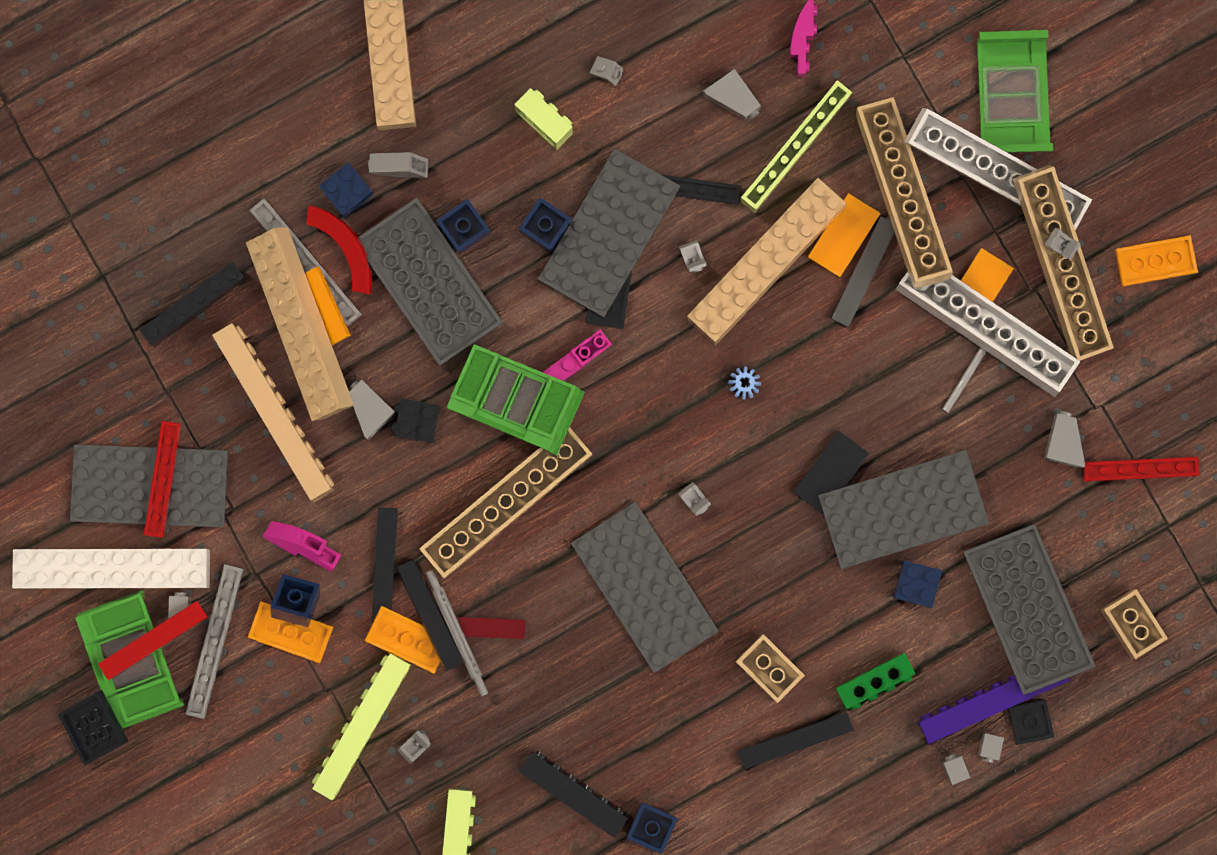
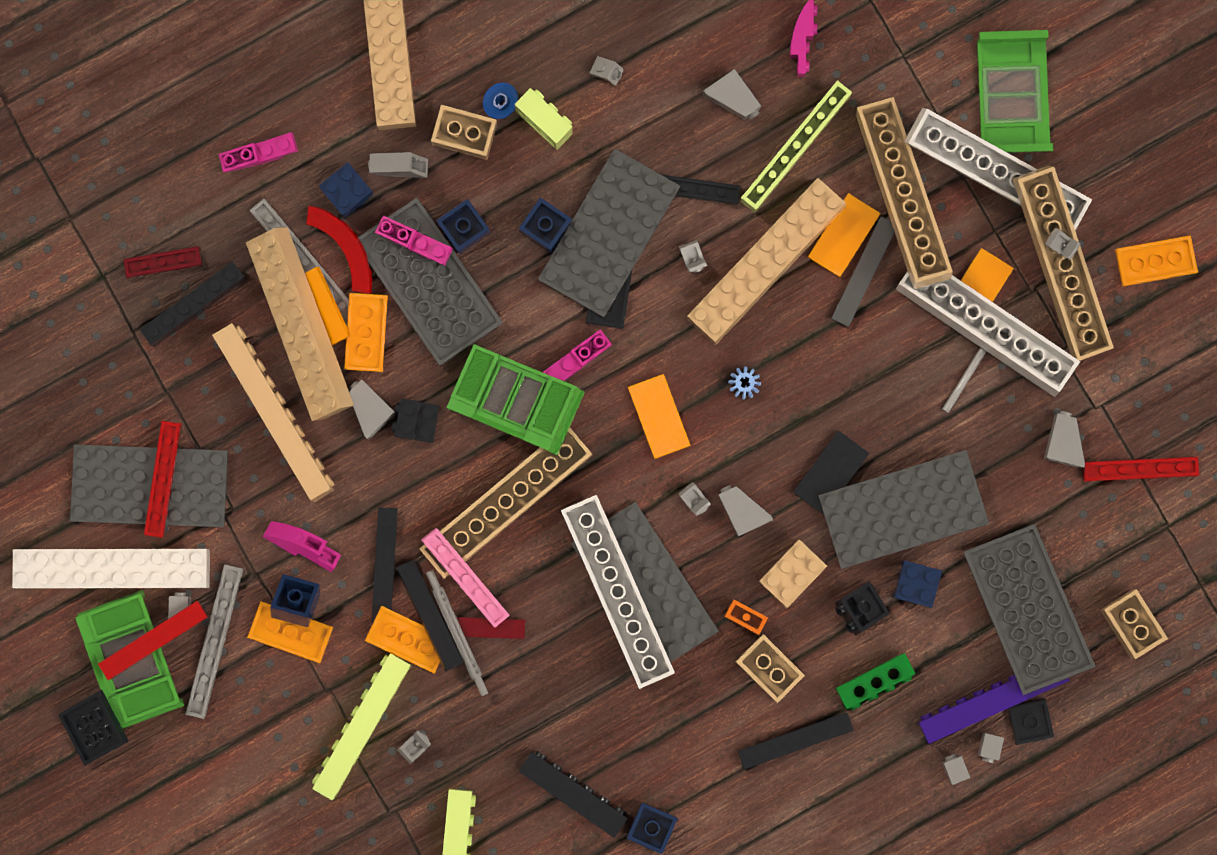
none -> dark red tile [123,246,202,279]
none -> dark pink slope [219,132,298,173]
none -> light orange tile [344,293,388,372]
none -> dark pink slope [375,216,453,266]
none -> bright pink tile [421,528,510,627]
none -> tan brick [431,105,497,160]
none -> blue dish [483,83,519,119]
none -> white brick [561,495,675,689]
none -> light orange tile [628,374,691,459]
none -> light grey slope [718,485,773,537]
none -> orange brick [724,600,768,635]
none -> tan brick [758,540,827,608]
none -> black plate [835,581,890,635]

